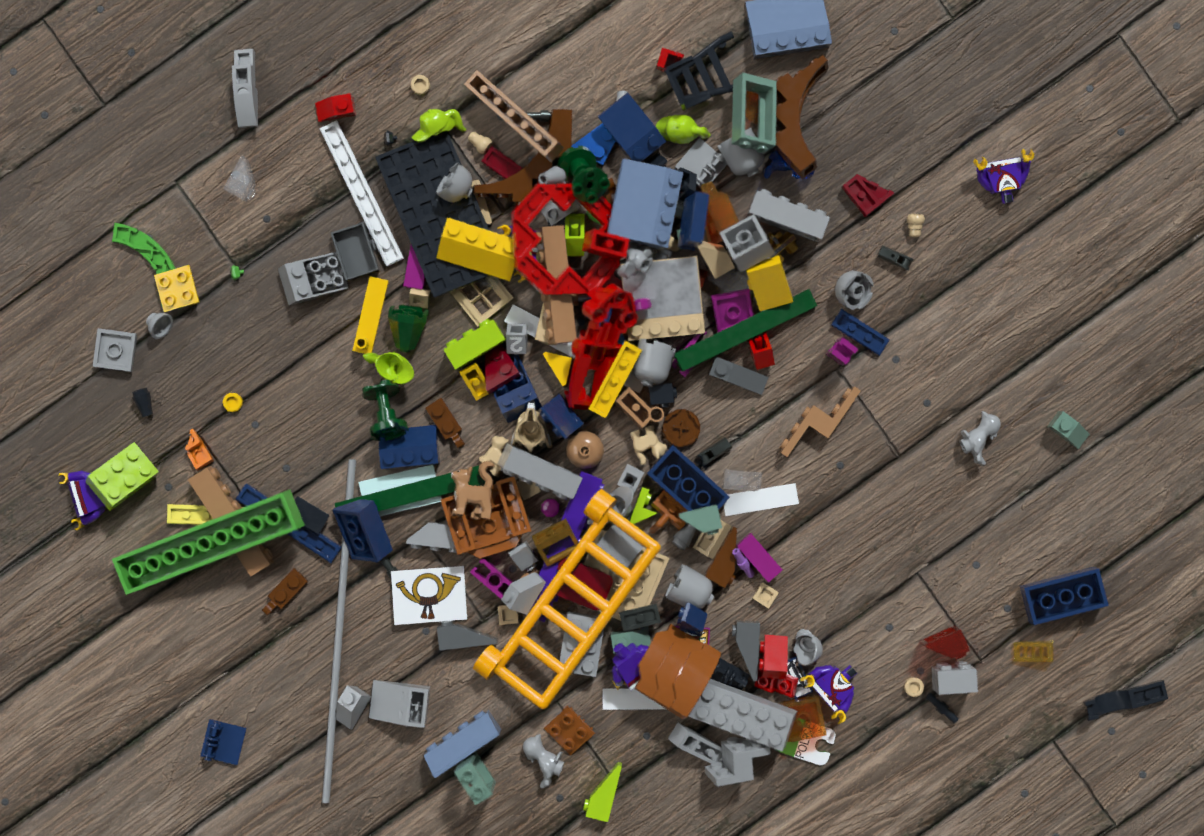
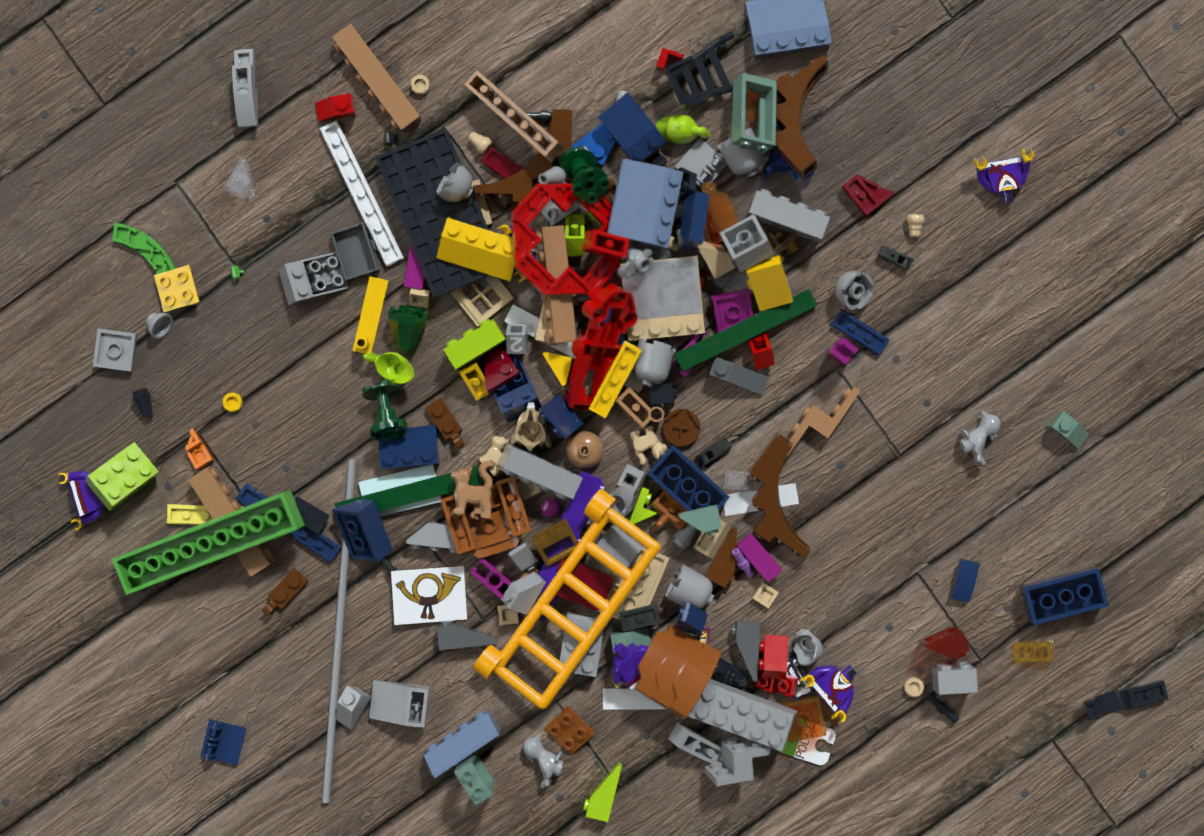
lime hair [412,109,466,142] -> none
magenta tile [634,298,652,311] -> none
none -> medium nougat brick [332,23,422,132]
none -> reddish brown arch [749,432,811,558]
none -> dark blue slope [950,559,979,603]

